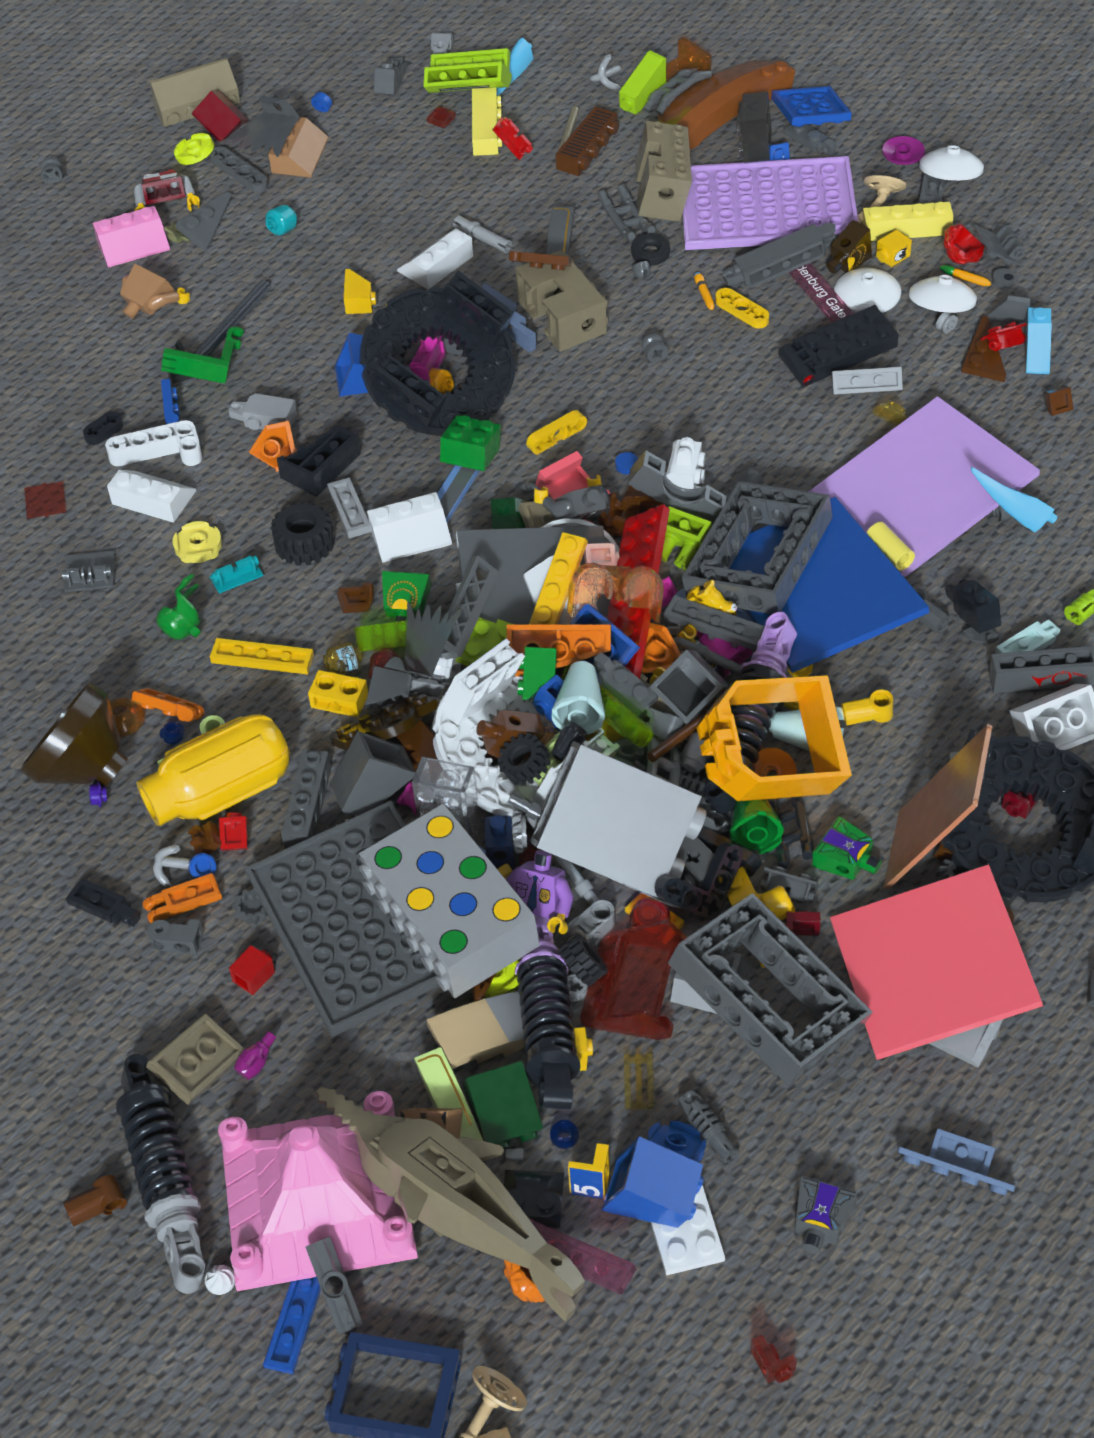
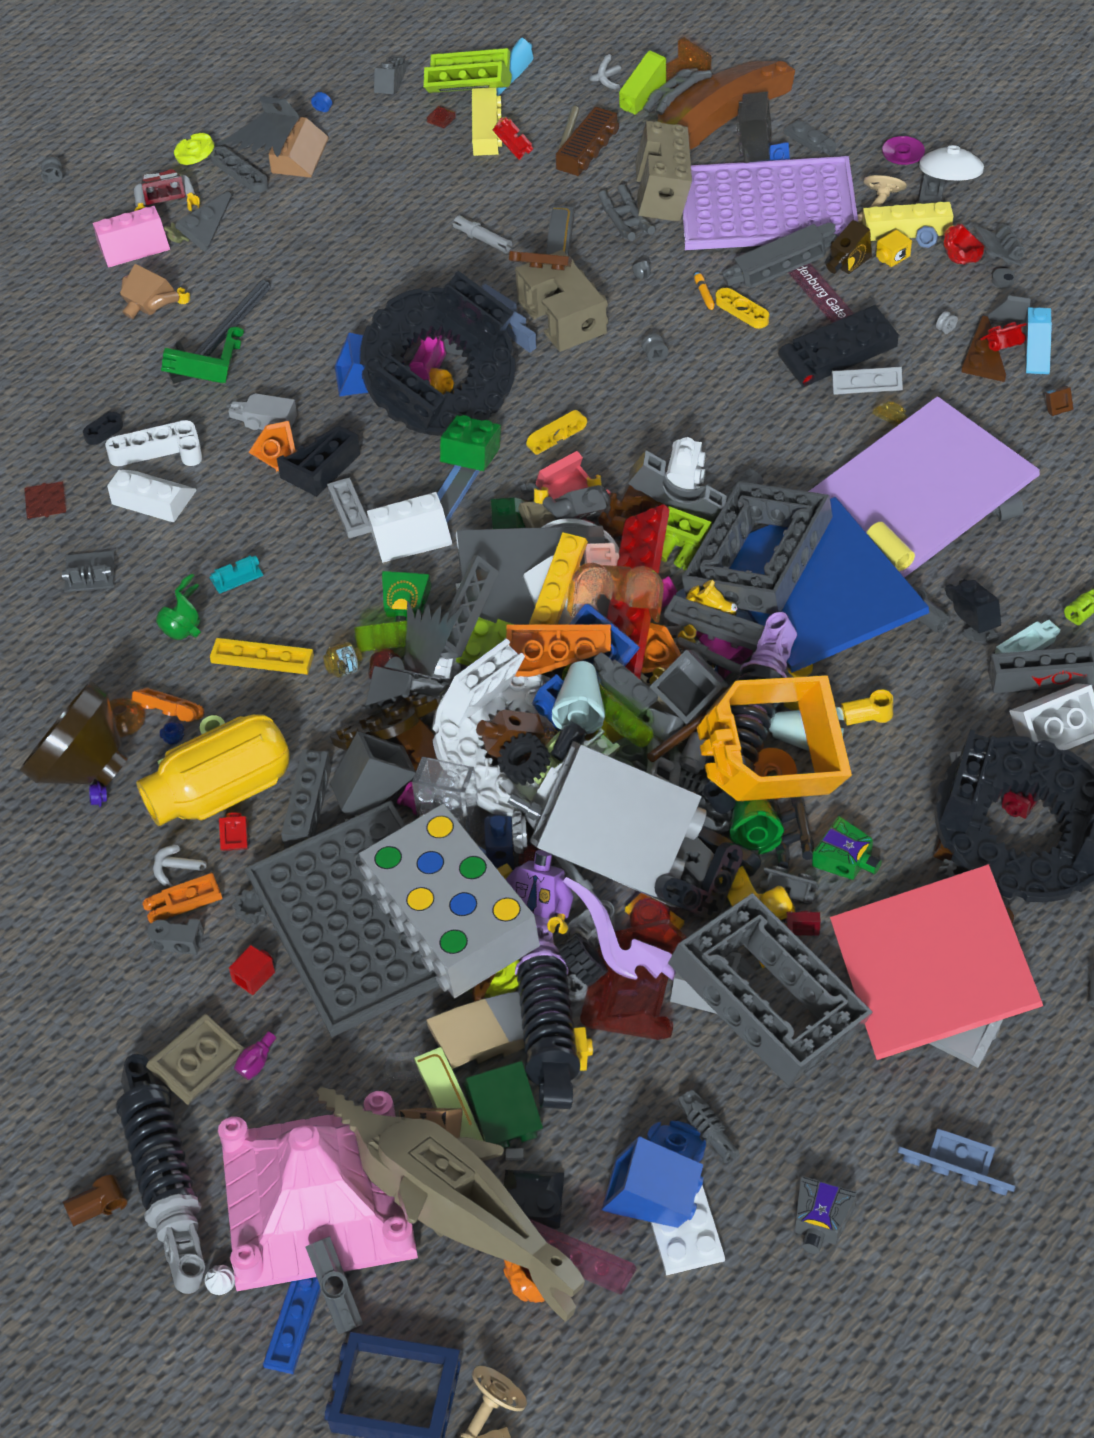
black hinge [66,878,140,927] -> none
dark tan slope [150,58,240,127] -> none
blue plate [161,379,180,424] -> none
light yellow plate [173,521,222,563] -> none
reddish brown tile [188,821,221,855] -> none
blue tile [188,853,216,879] -> none
dark red slope [192,90,249,142] -> none
teal head [265,204,297,236] -> none
black tyre [271,502,335,566] -> none
yellow brick [308,670,368,718] -> none
reddish brown plate [337,582,375,613] -> none
yellow slope [344,269,377,314] -> none
white slope [397,229,473,290] -> none
light grey piece [431,33,453,54] -> none
green slope [518,647,557,702] -> none
clear blue plate [550,1120,579,1149] -> none
panel [568,1143,610,1199] -> none
blue tile [615,452,638,474] -> none
clear yellow tile [624,1054,654,1109] -> none
black tyre [631,233,670,266] -> none
clear red bracket [750,1334,797,1384] -> none
blue plate [771,86,852,127] -> none
white dish [834,267,901,313] -> none
nougat piece [883,724,992,889] -> none
white dish [909,275,977,312] -> none
light orange piece [940,265,991,286] -> none
medium azure piece [970,467,1057,532] -> none
none -> lavender piece [563,877,676,980]
none -> sand blue tile [916,226,938,248]

